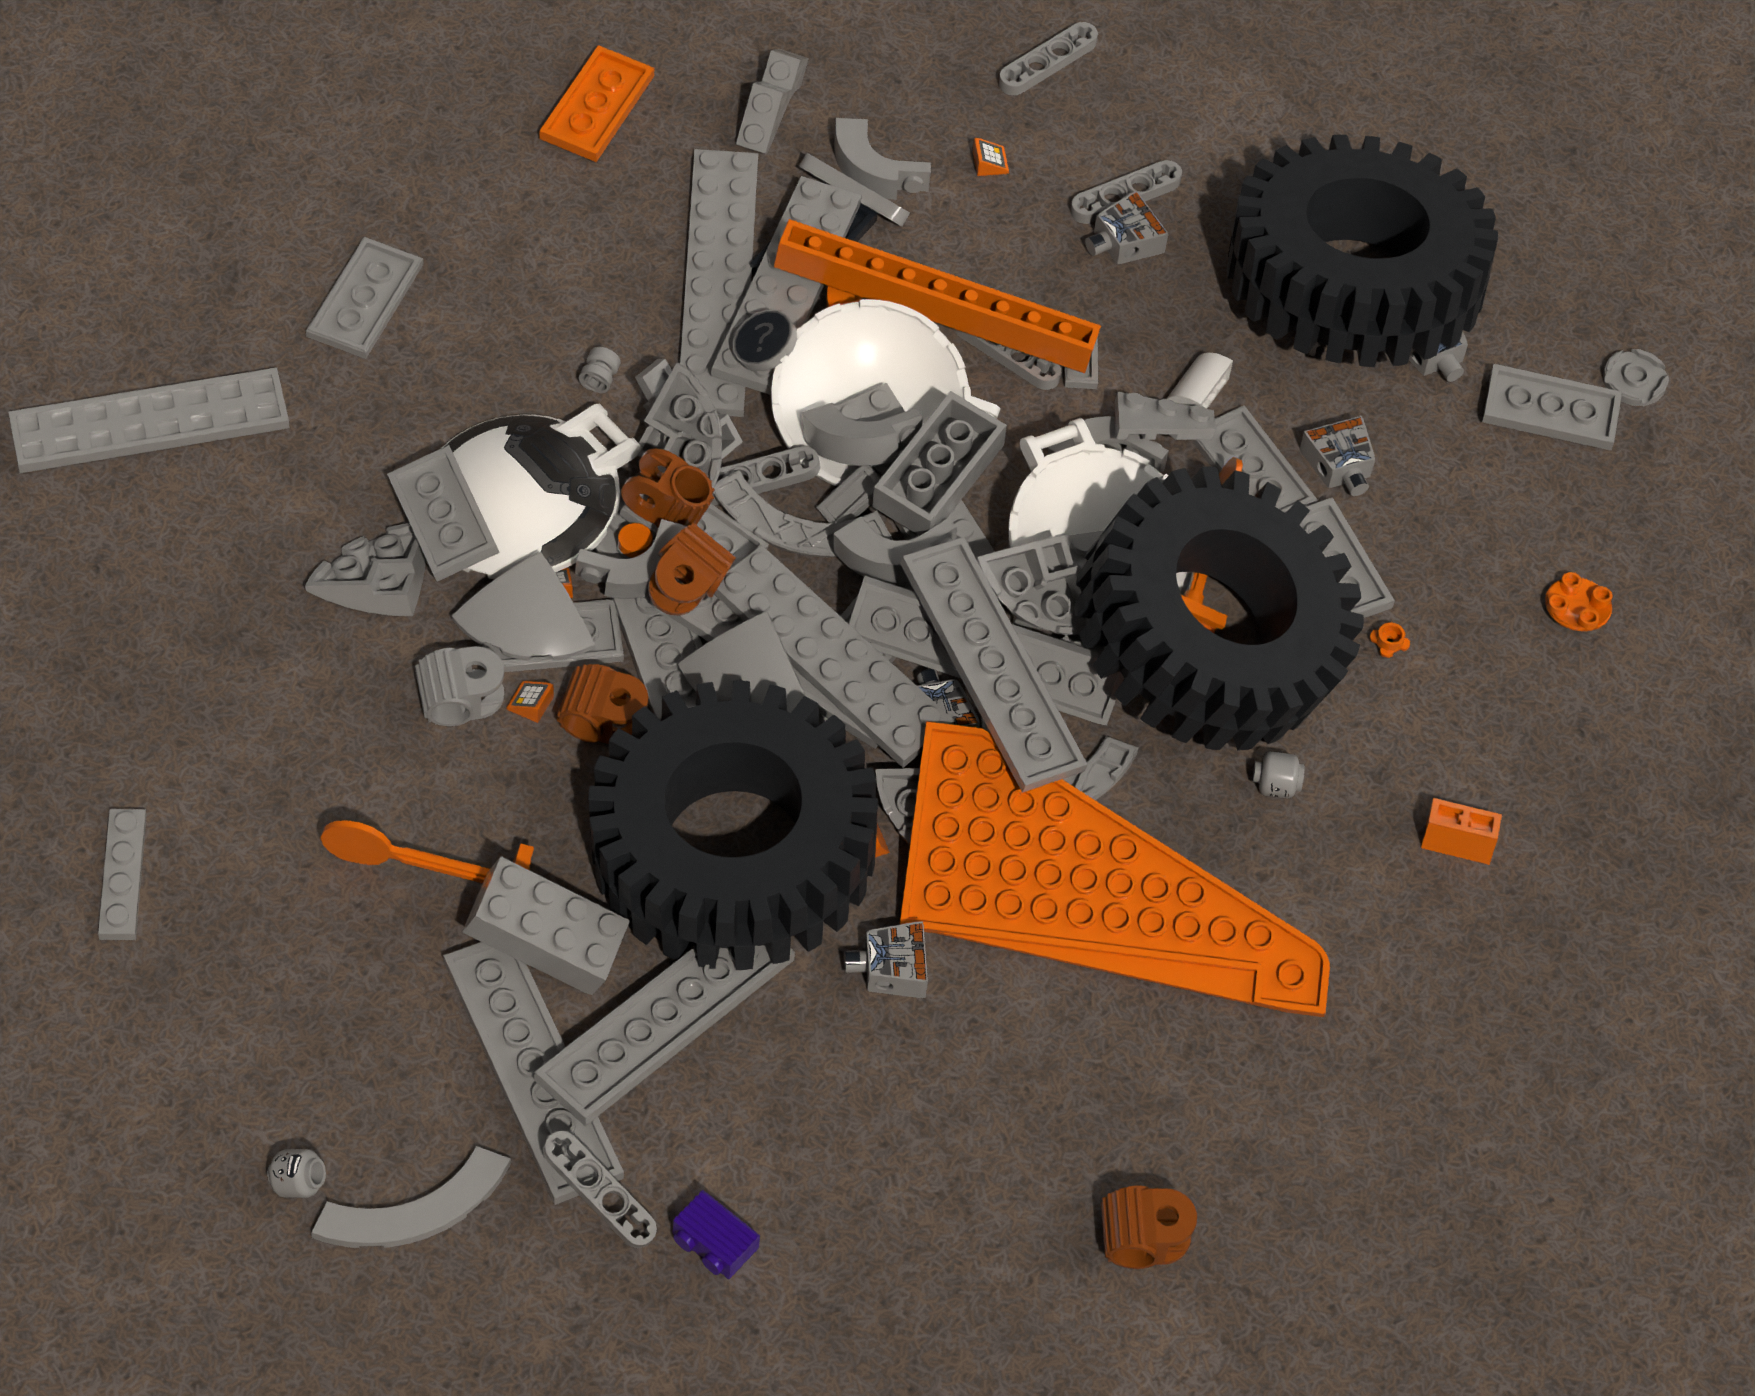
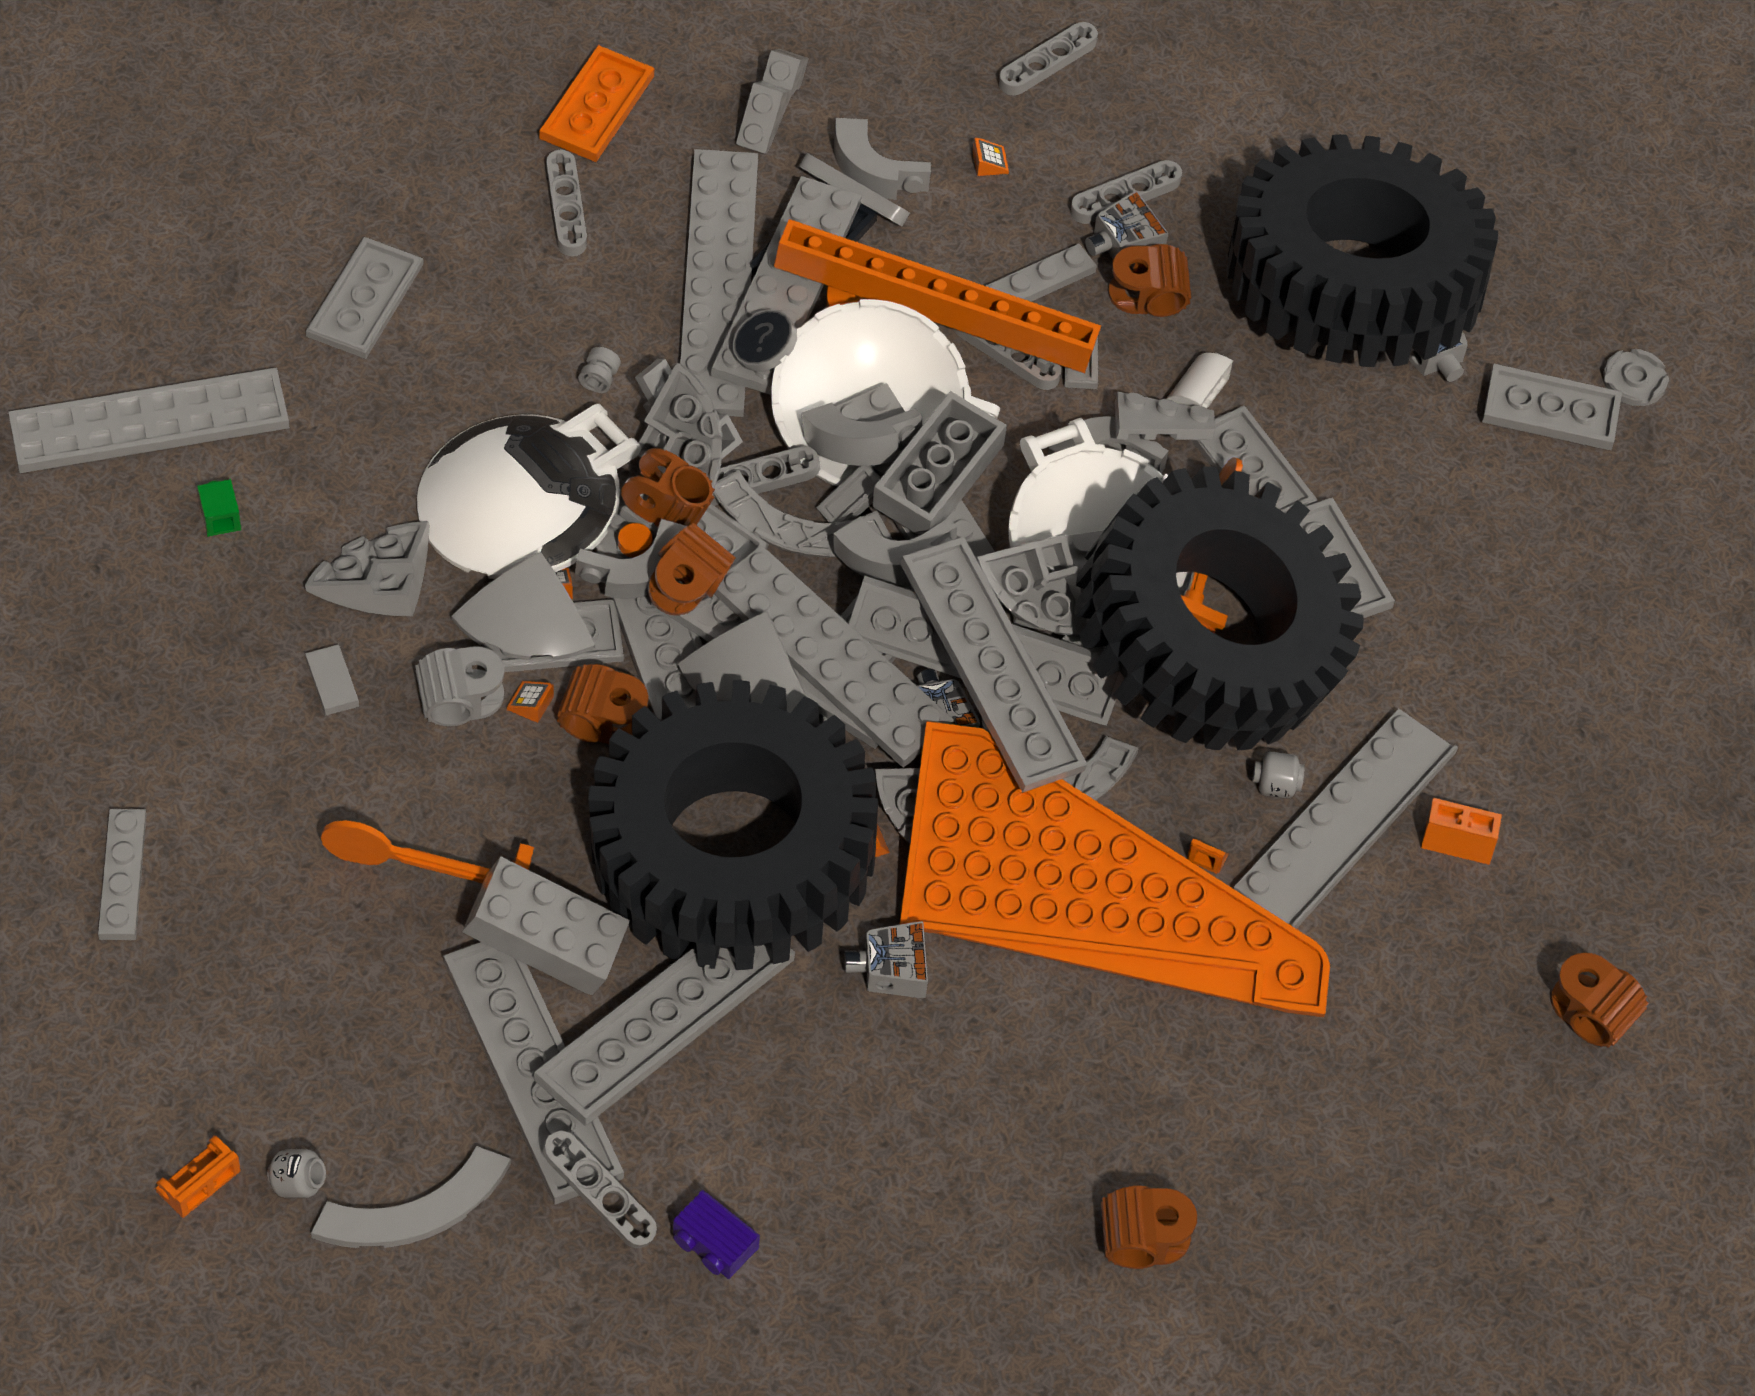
light grey plate [387,445,500,582] -> none
light grey torso [1300,416,1375,496] -> none
orange plate [1370,622,1410,658] -> none
orange dish [1545,572,1613,631] -> none
none -> orange hinge [155,1135,240,1218]
none -> green brick [197,479,241,537]
none -> light grey tile [305,645,359,716]
none -> light grey beam [547,150,587,256]
none -> light grey plate [986,244,1097,302]
none -> dark orange piece [1109,244,1191,317]
none -> orange slope [1187,838,1228,874]
none -> light grey plate [1234,708,1458,929]
none -> dark orange piece [1551,953,1649,1048]

